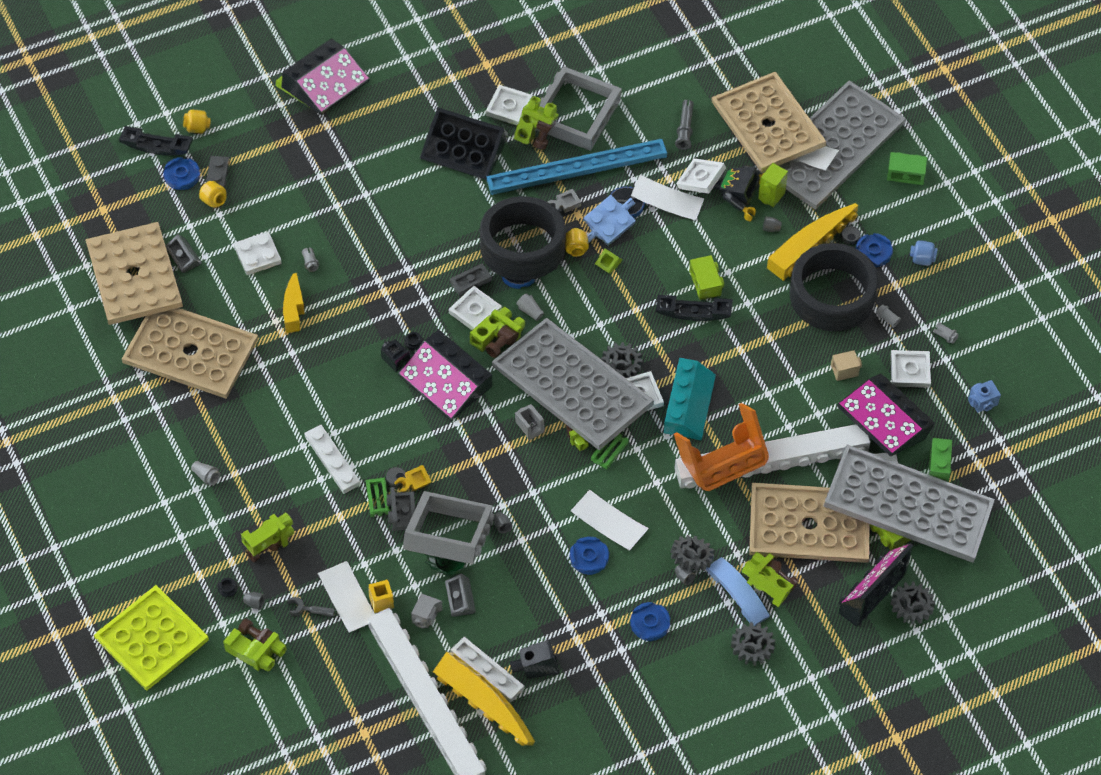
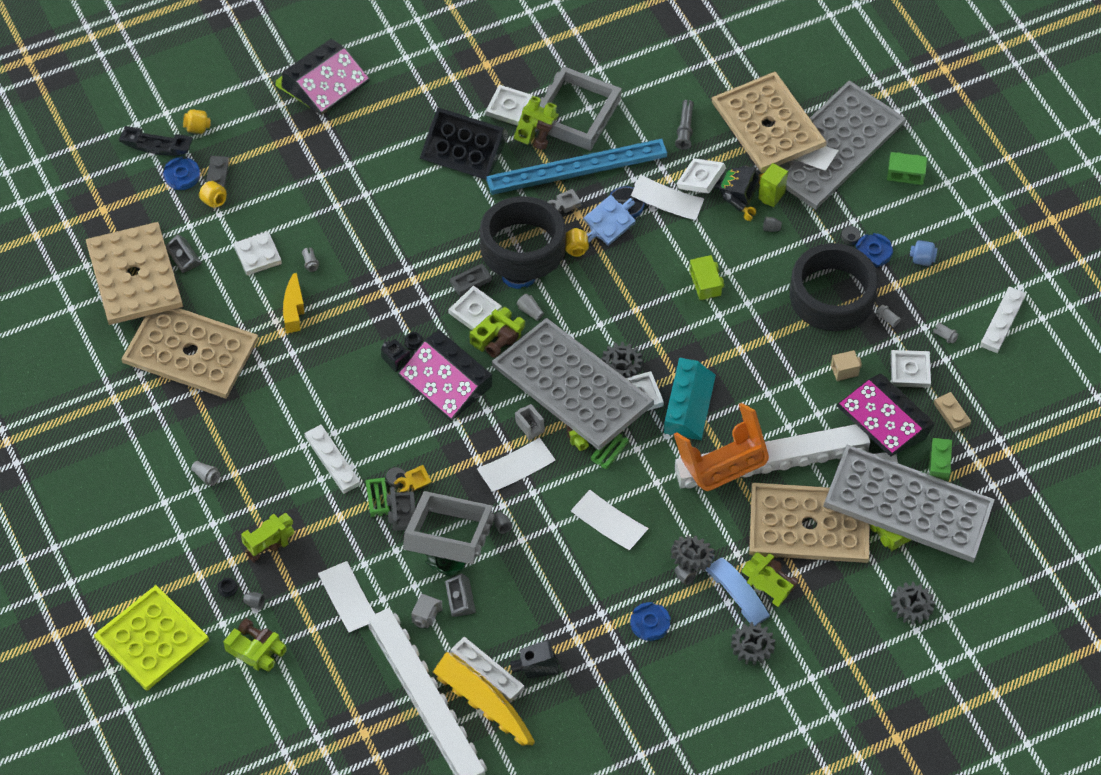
dark grey piece [287,597,335,617] -> none
yellow brick [368,579,394,613] -> none
blue tile [570,537,609,575] -> none
lime slope [595,249,623,274] -> none
black slope [656,295,733,321] -> none
yellow slope [767,203,858,281] -> none
black slope [839,543,913,627] -> none
medium blue brick [968,380,1001,413] -> none
none -> white sticker [477,437,555,492]
none -> tan plate [934,392,971,432]
none -> white plate [980,286,1026,354]

